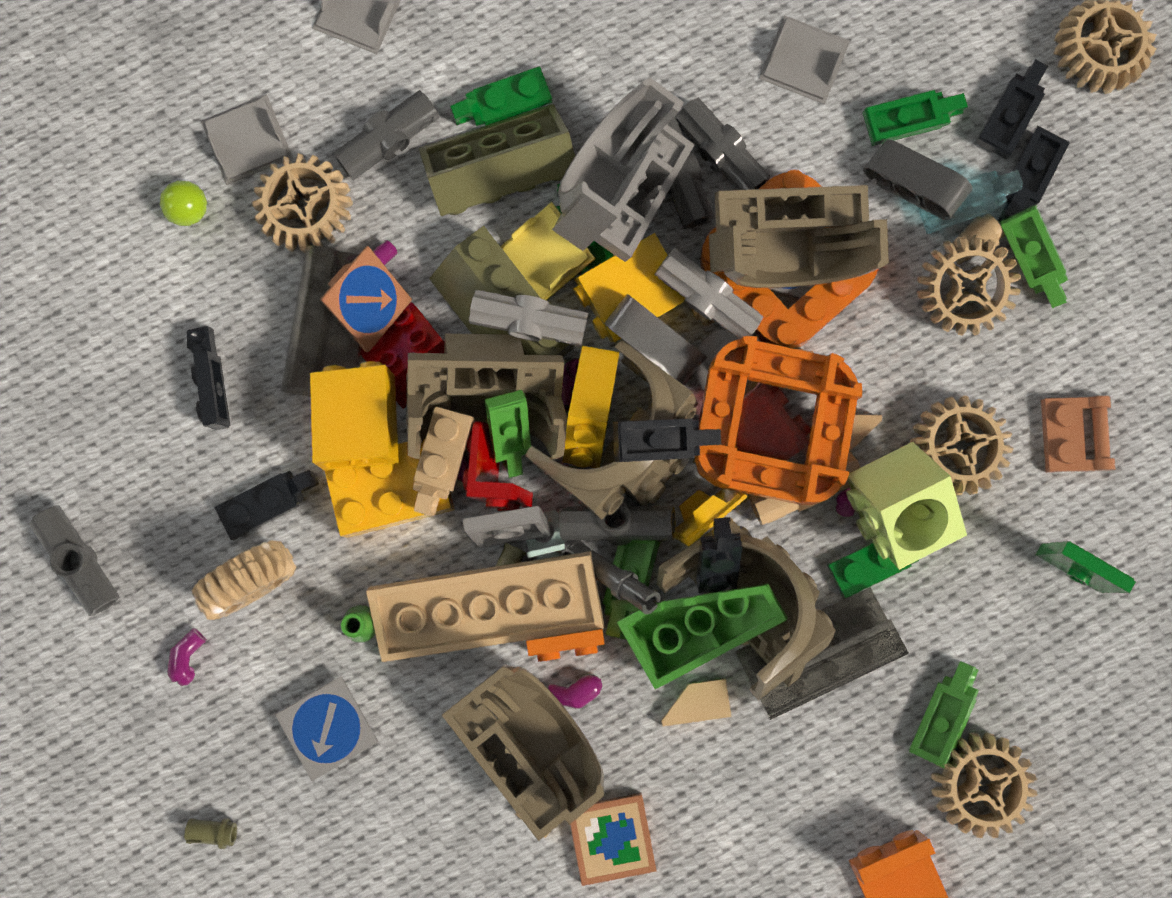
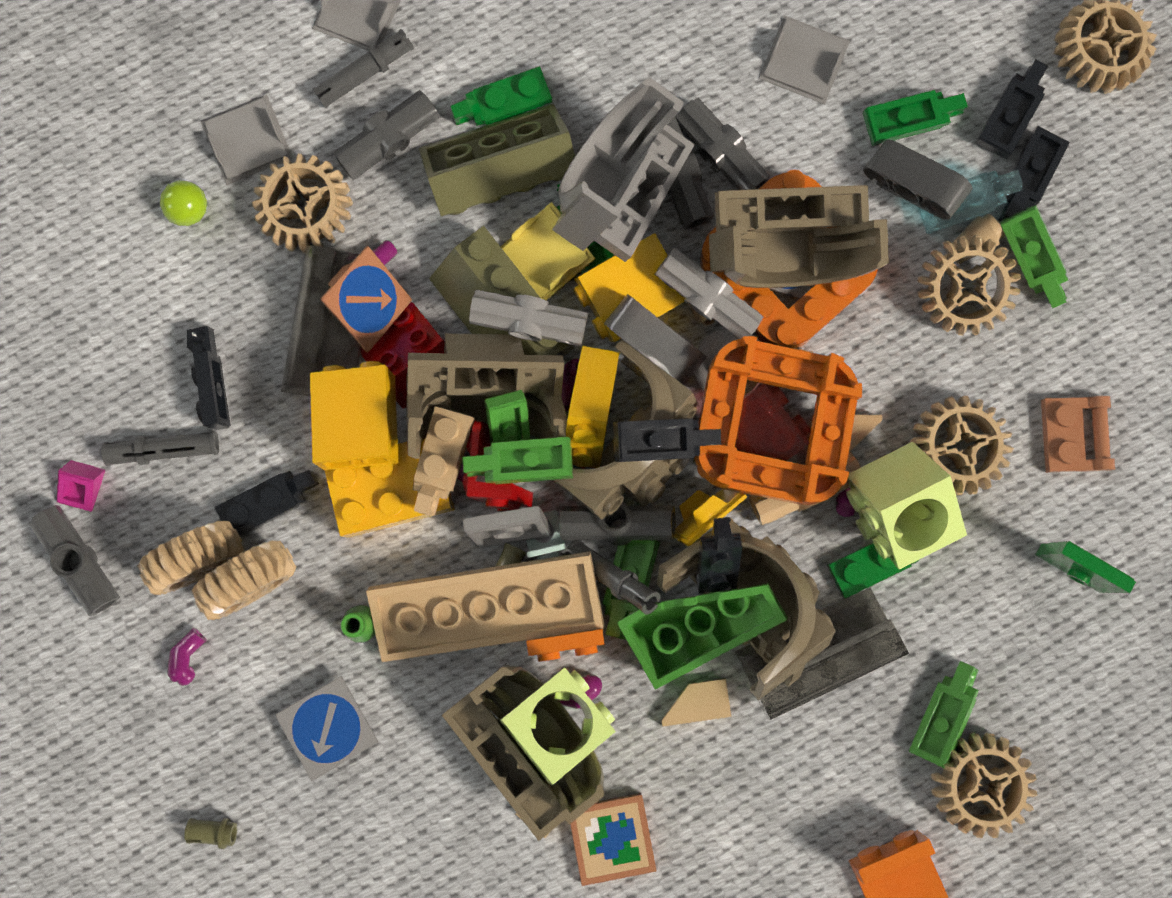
none -> dark pink slope [56,460,105,512]
none -> dark grey pin [101,431,220,466]
none -> tan gear [137,521,244,595]
none -> dark grey pin [312,29,414,108]
none -> bright green hinge [463,437,573,484]
none -> yellowish green brick [500,667,616,785]

